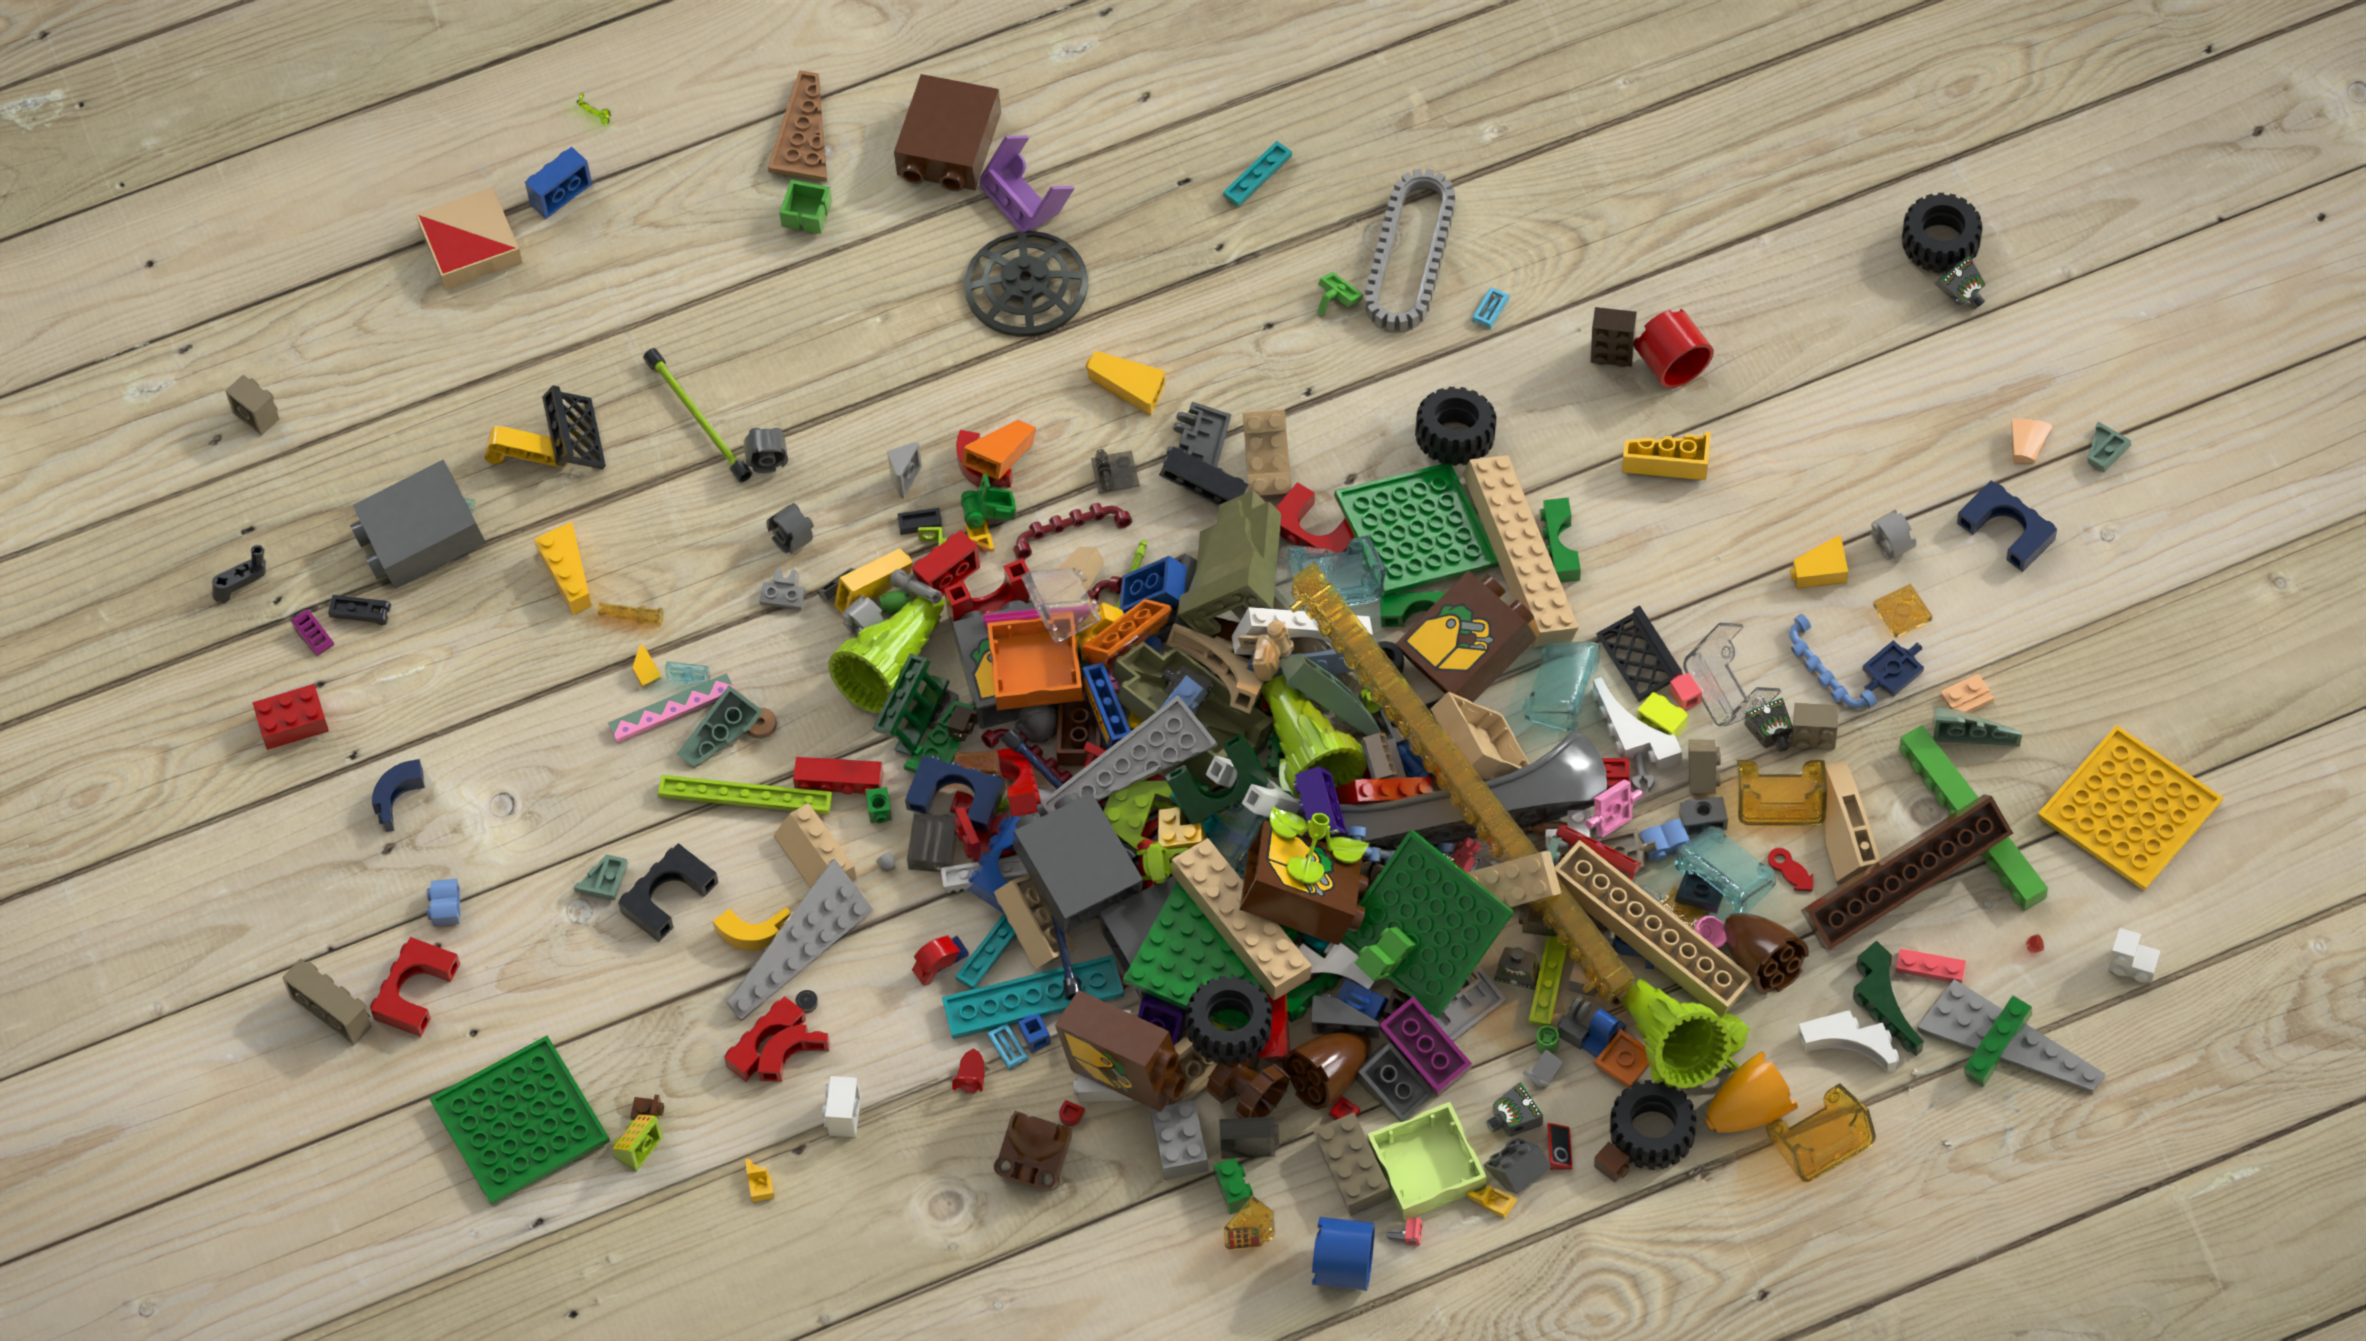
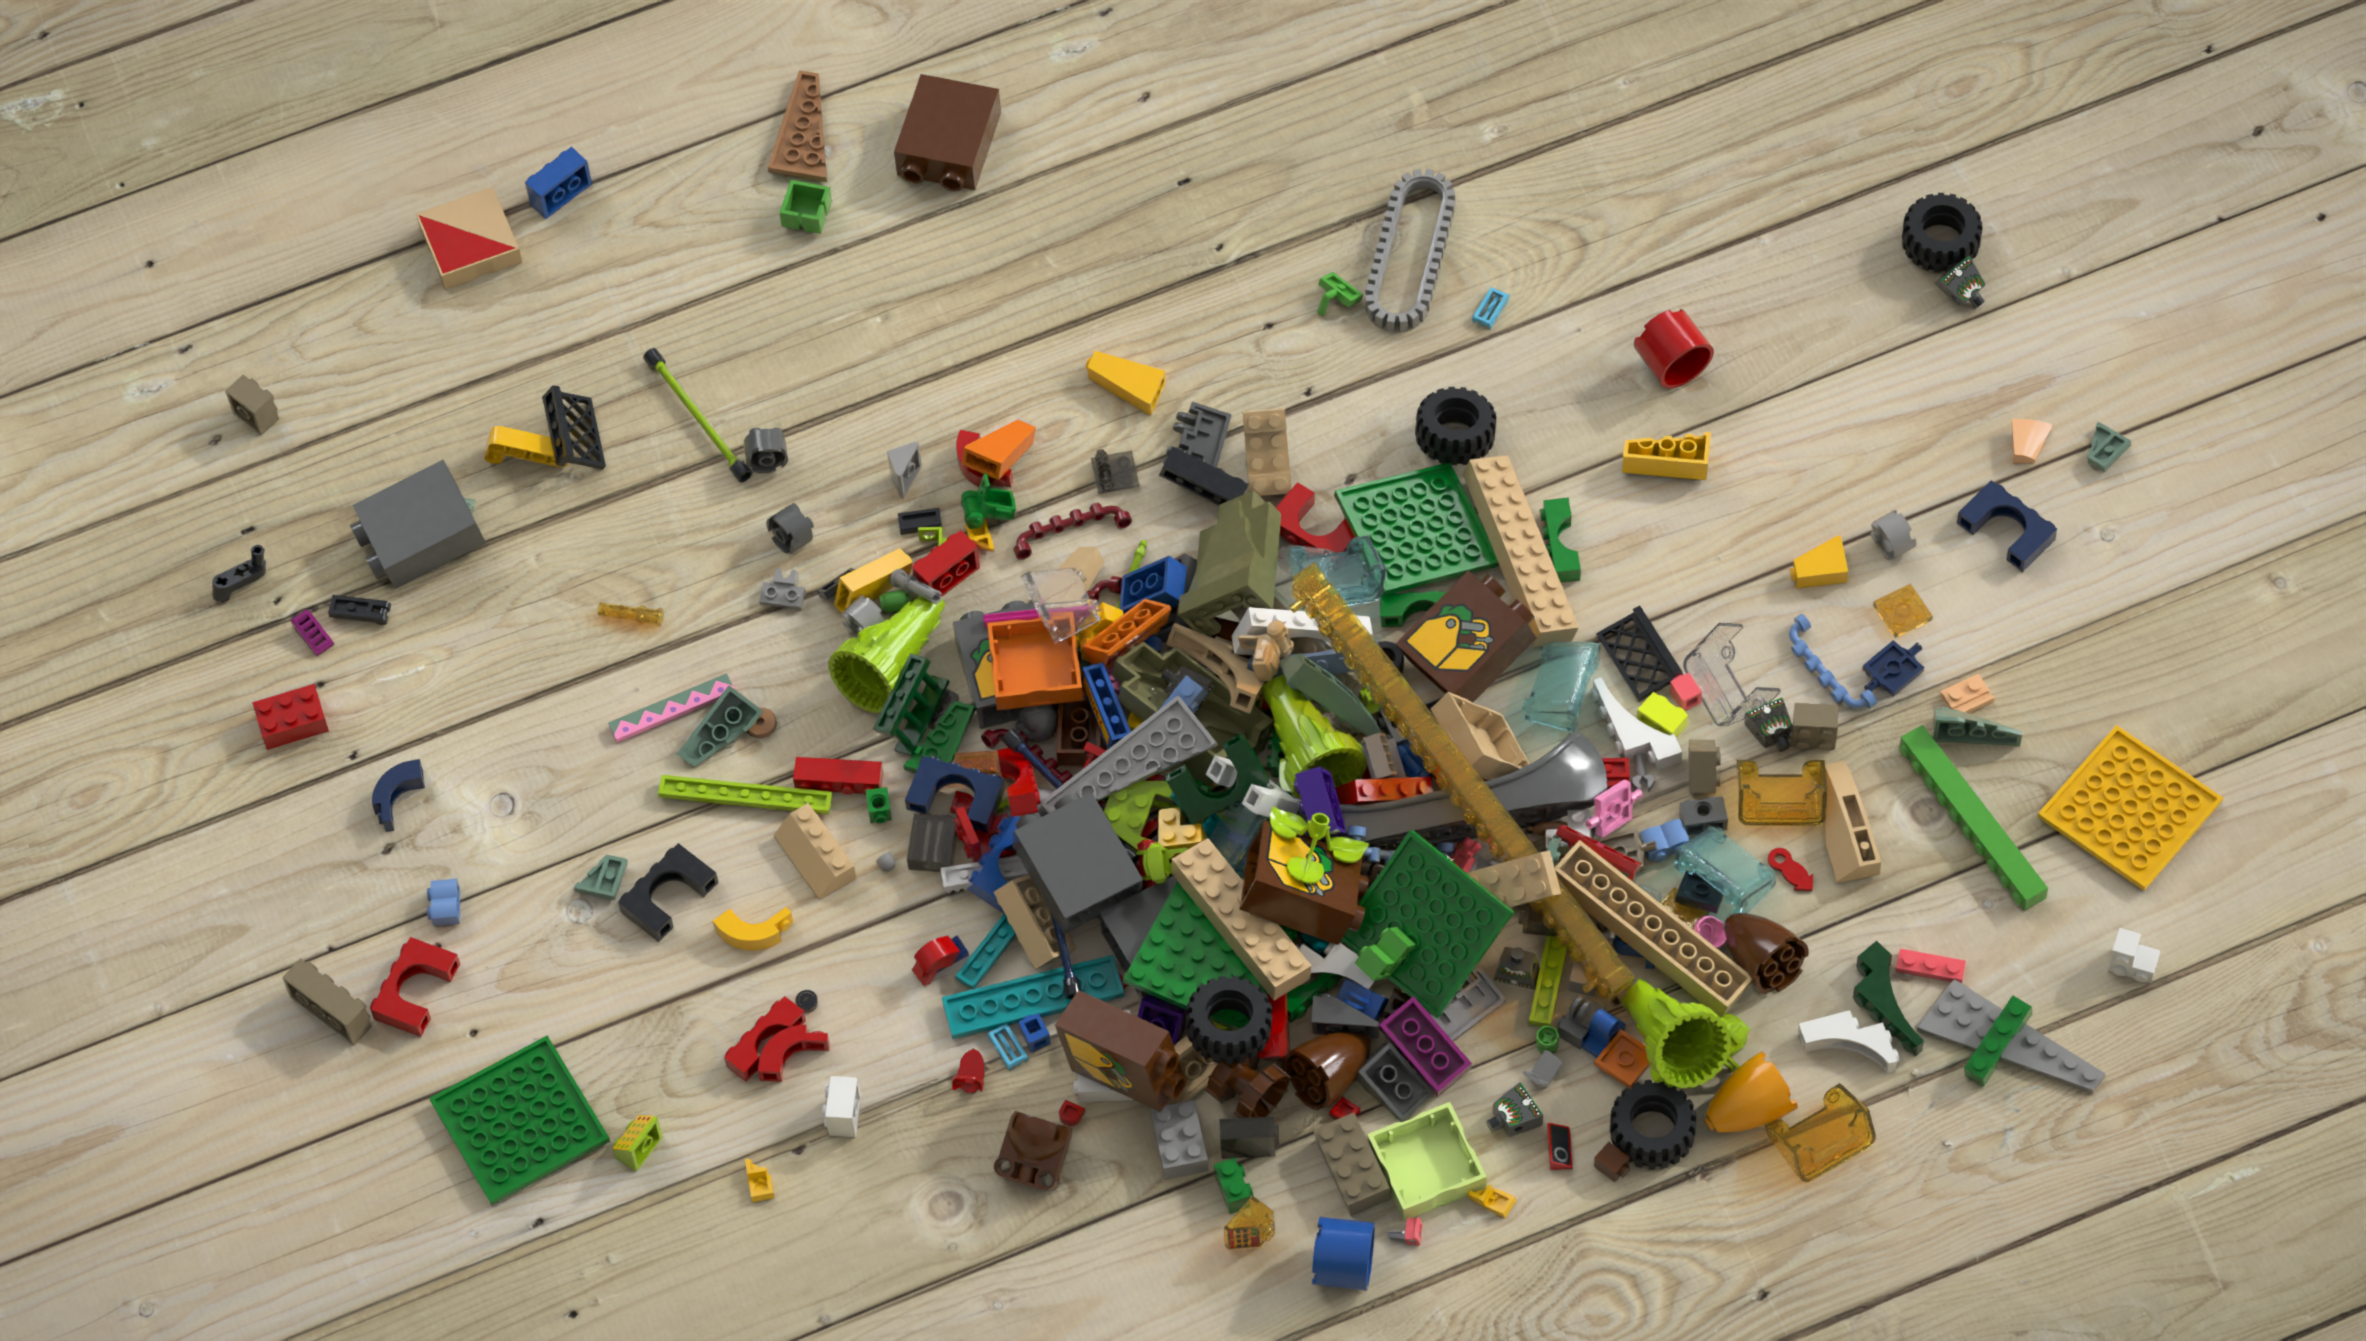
yellow wedge [534,521,592,615] -> none
clear neon green piece [576,93,611,125] -> none
reddish brown bracket [630,1094,664,1121] -> none
yellow slope [632,644,661,687] -> none
clear light blue plate [665,661,711,683] -> none
light grey wing [726,859,873,1020] -> none
red arch [944,558,1033,625] -> none
dark brown brick [947,705,978,742] -> none
pearl dark grey dish [965,231,1088,337] -> none
medium lavender windscreen [980,135,1075,232] -> none
teal plate [1223,141,1292,207] -> none
dark grey slope [1484,1138,1551,1194] -> none
dark brown brick [1590,307,1637,367] -> none
reddish brown brick [1801,795,2014,950] -> none
clear red hinge [2026,934,2044,953] -> none

